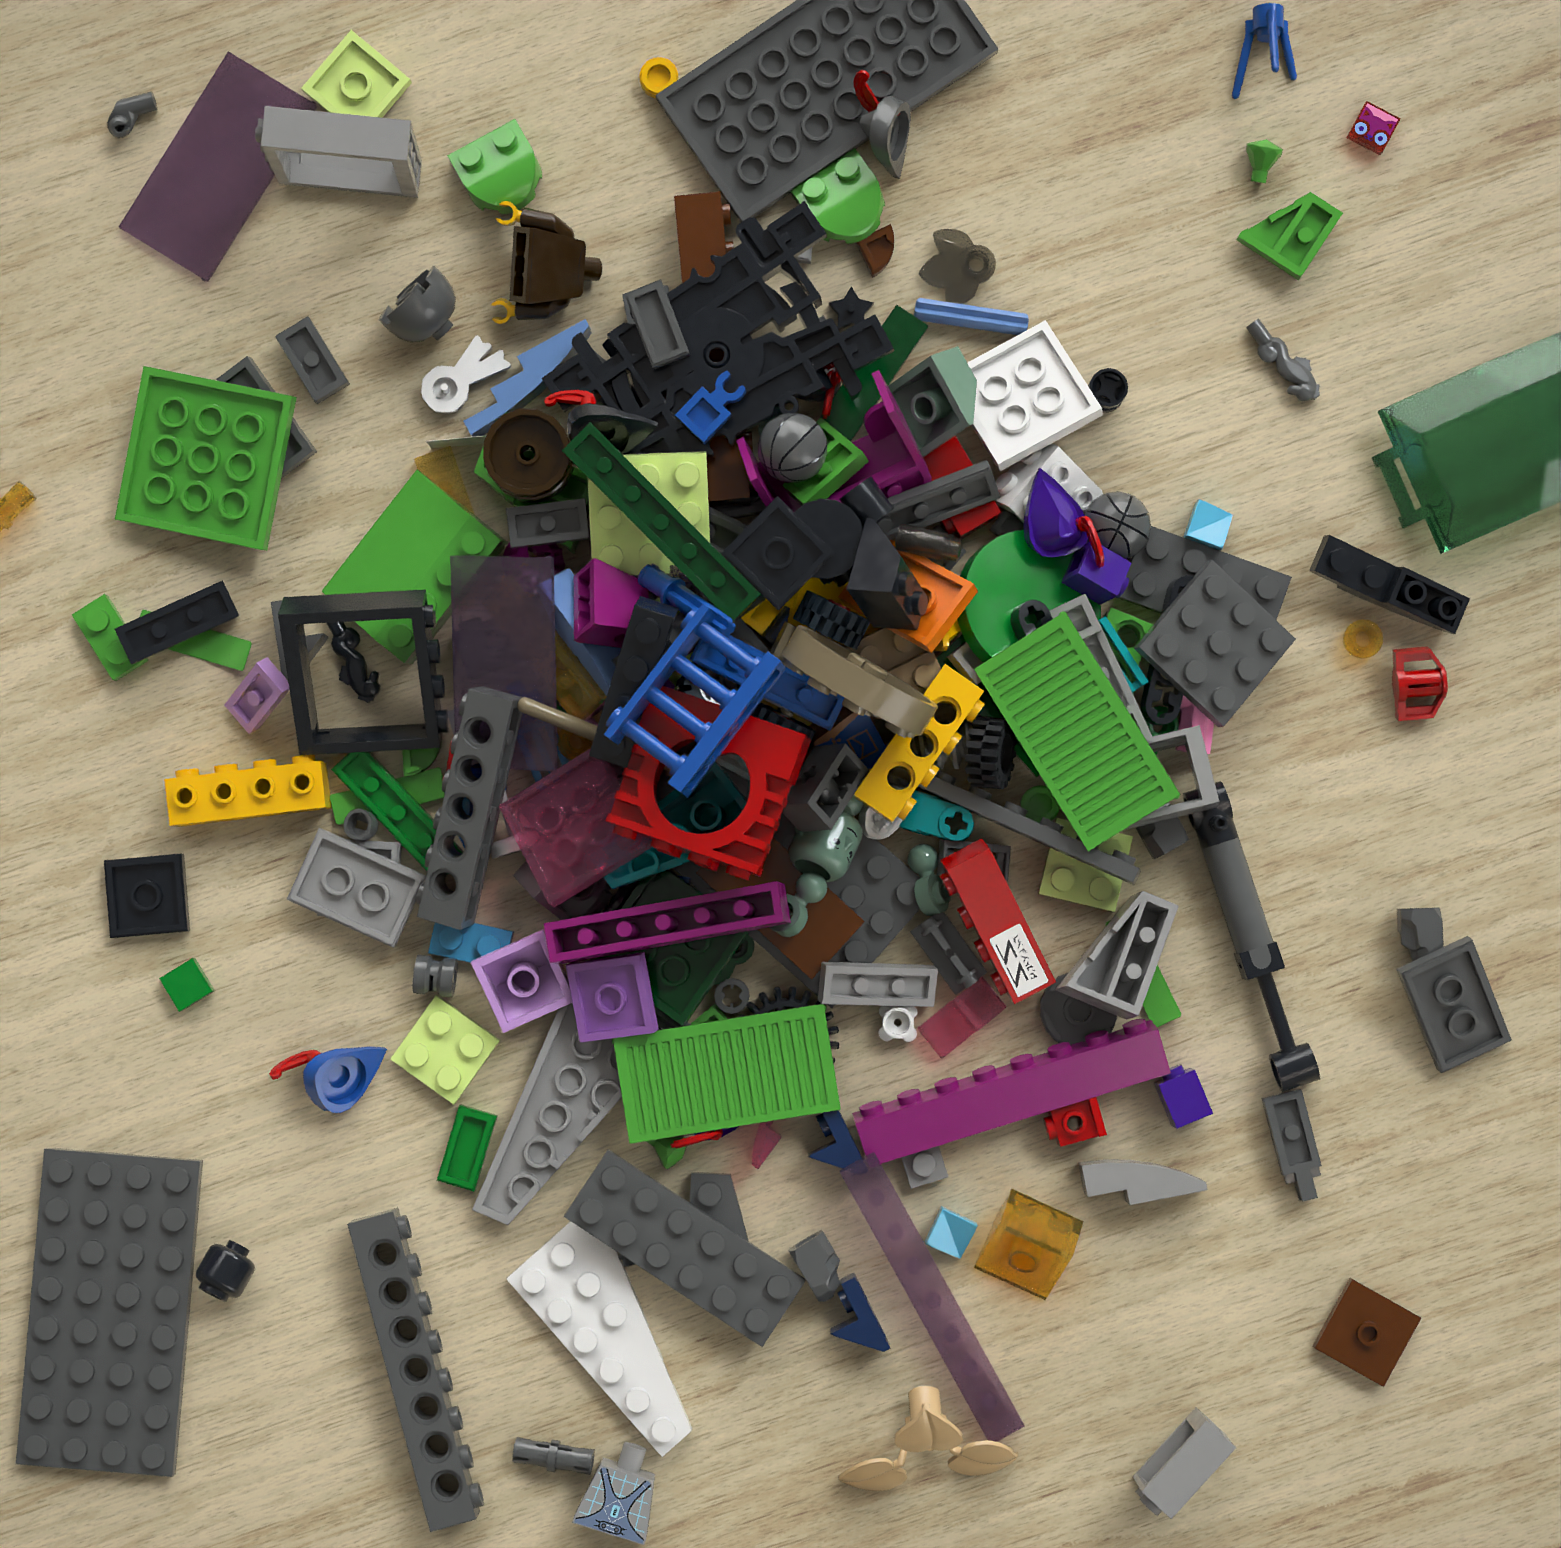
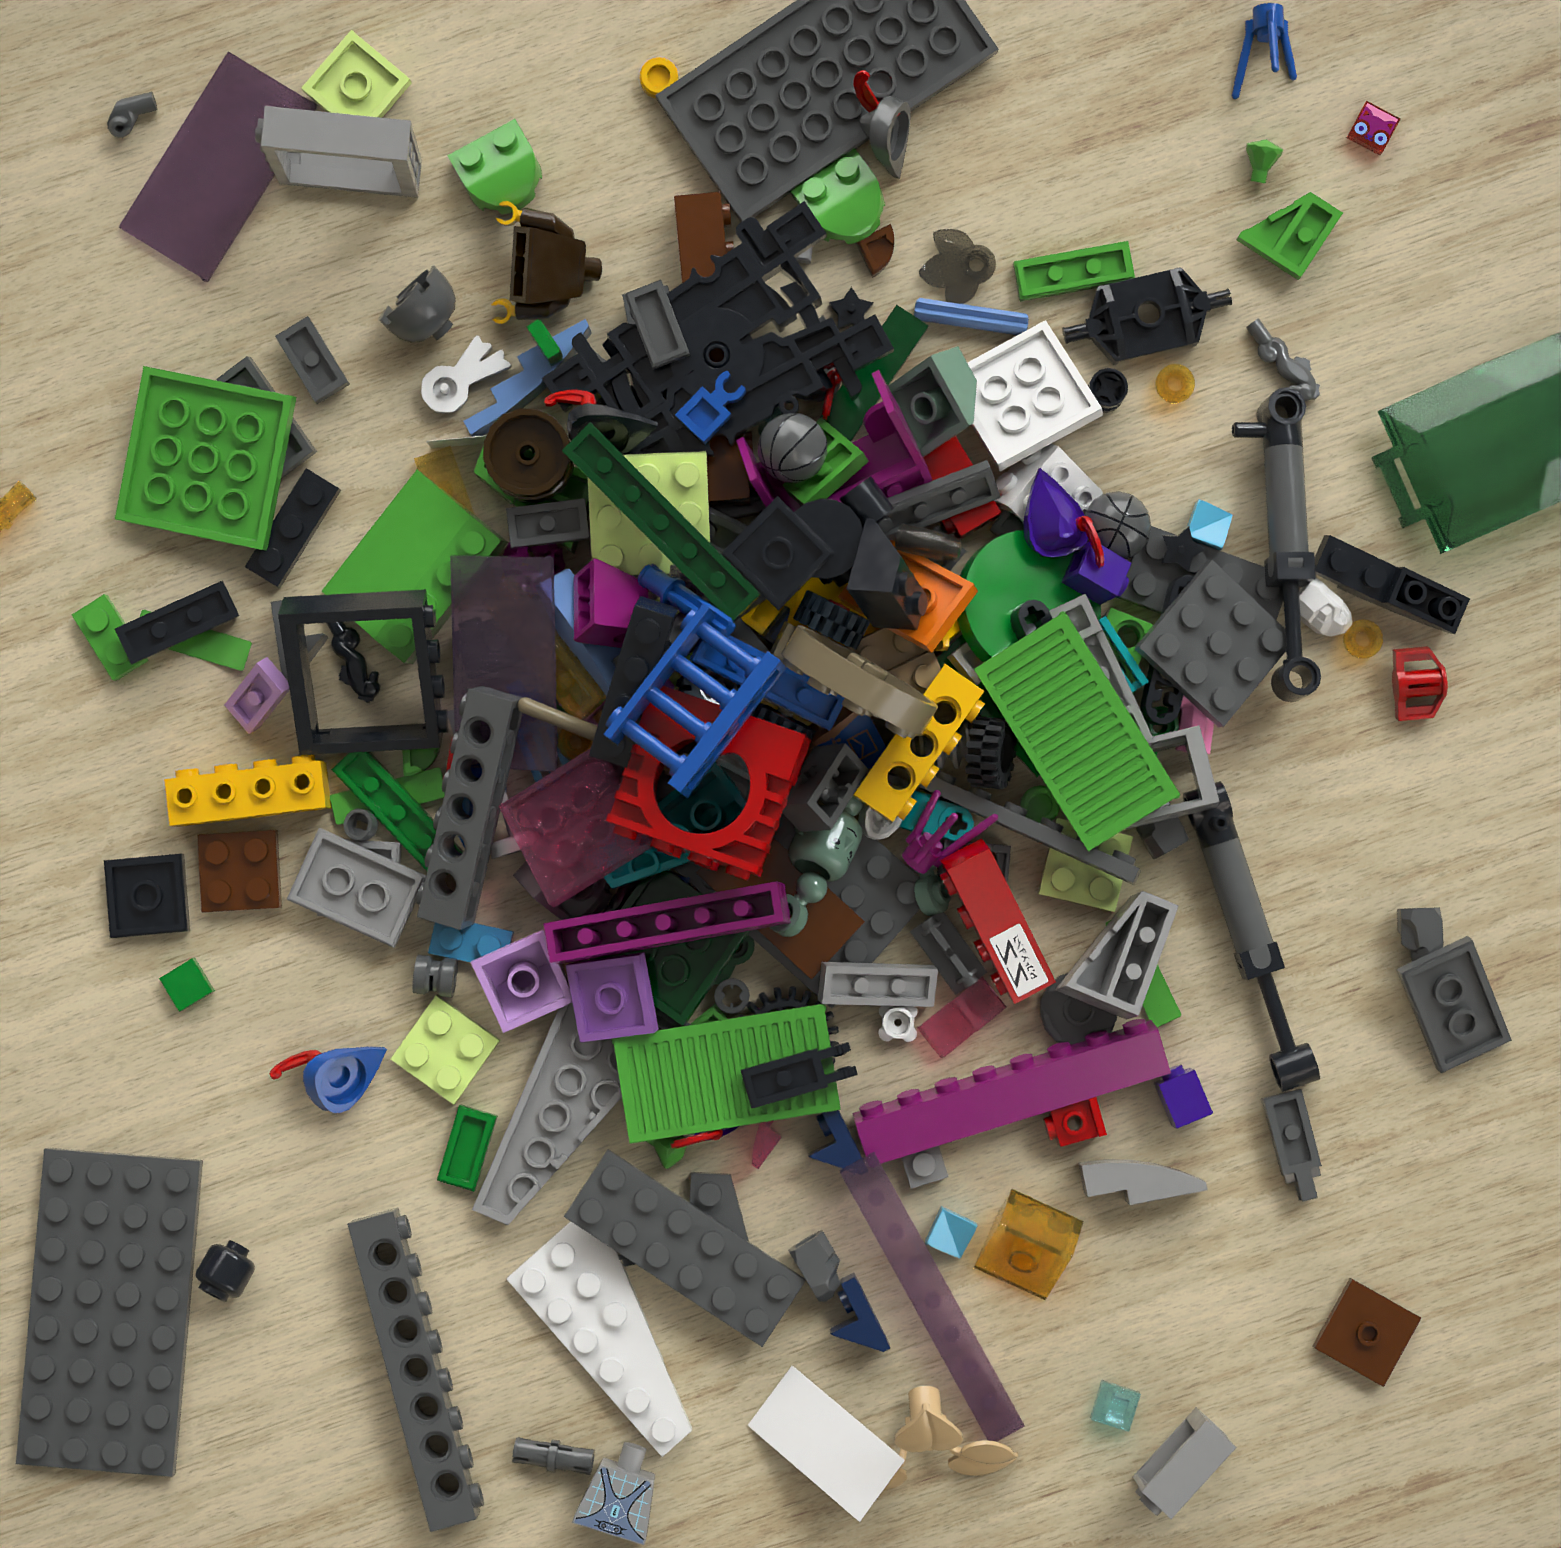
none -> reddish brown plate [197,830,282,913]
none -> black plate [245,468,341,588]
none -> green tile [527,319,563,367]
none -> black hinge [741,1042,858,1109]
none -> white sticker [748,1366,905,1522]
none -> magenta plant [902,790,998,874]
none -> bright green tile [1013,241,1135,302]
none -> black plate [1062,267,1232,365]
none -> clear light blue tile [1090,1380,1141,1432]
none -> clear yellow plate [1155,364,1195,404]
none -> black piece [1162,526,1205,572]
none -> black piece [1232,387,1321,703]
none -> white rock [1299,578,1352,637]

